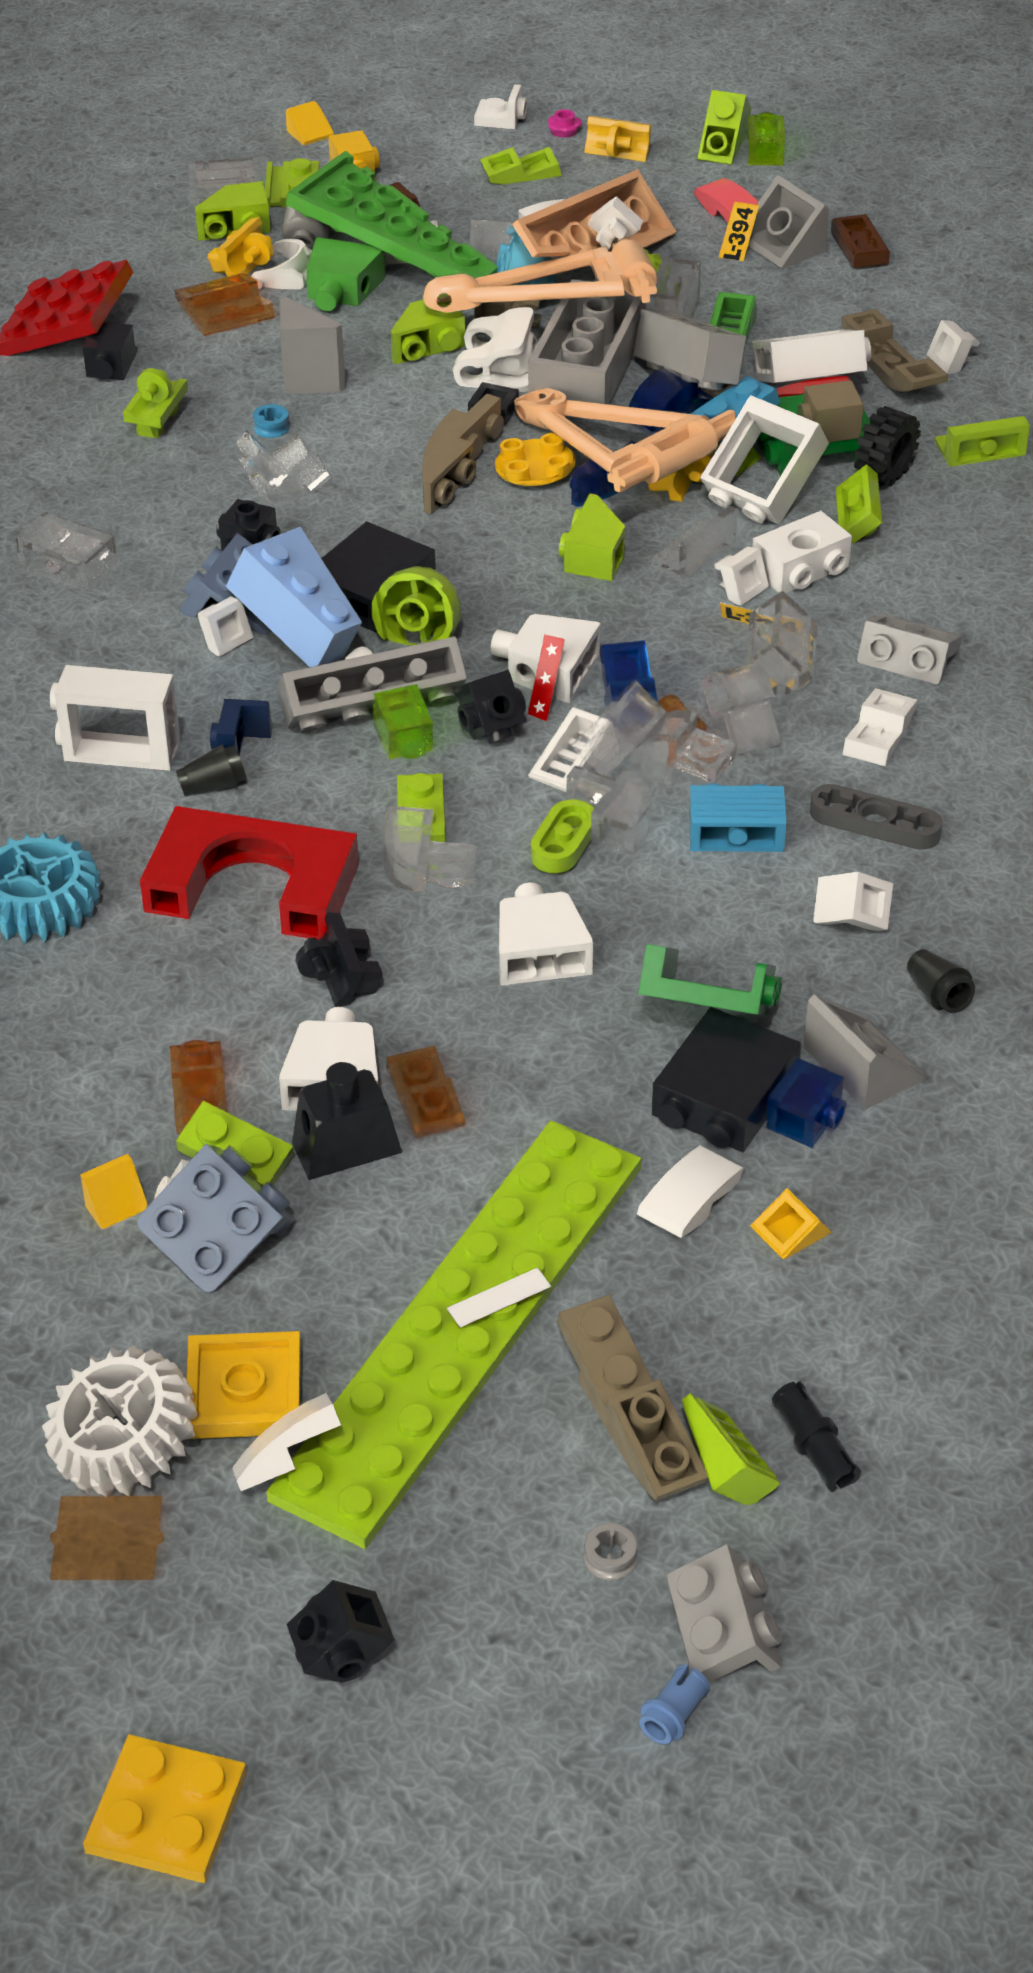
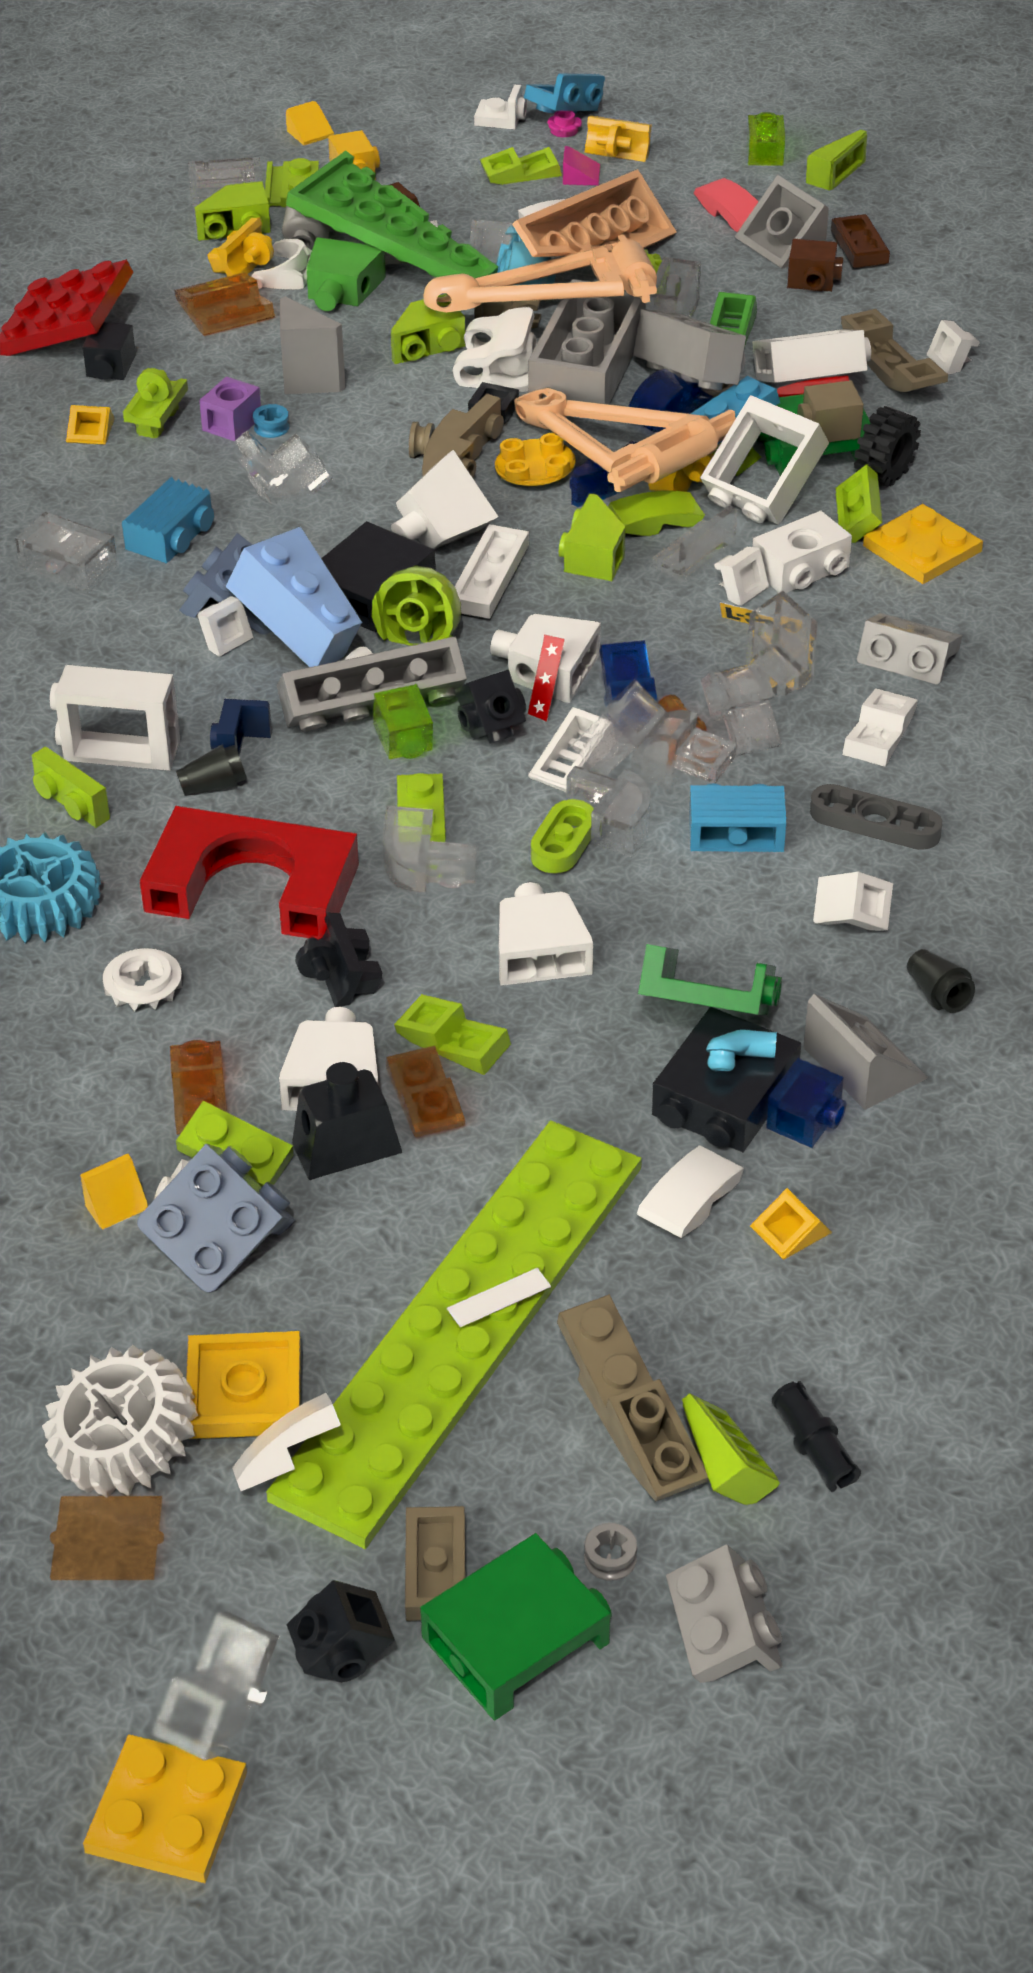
black brick [216,499,281,551] -> none
white tile [588,196,643,250] -> none
medium blue pin [639,1664,710,1745] -> none
lime slope [697,90,752,165] -> none
yellow sticker [719,202,759,261] -> none
lime panel [934,416,1030,467] -> none
none -> lime plate [31,746,110,828]
none -> yellow slope [66,405,115,445]
none -> white gear [103,948,182,1012]
none -> dark azure brick [122,477,214,563]
none -> clear brick [152,1611,279,1760]
none -> medium lavender brick [199,377,261,442]
none -> white torso [391,450,498,549]
none -> lime slope [394,994,511,1075]
none -> dark tan plate [405,1506,465,1621]
none -> dark tan bush [409,421,435,458]
none -> green panel [420,1533,612,1721]
none -> white plate [455,524,529,619]
none -> dark azure bracket [524,73,605,113]
none -> dark pink slope [563,146,600,186]
none -> lime slope [608,491,705,536]
none -> medium azure arm [706,1030,777,1071]
none -> reddish brown brick [787,239,843,292]
none -> lime slope [806,129,867,191]
none -> yellow plate [863,504,983,584]

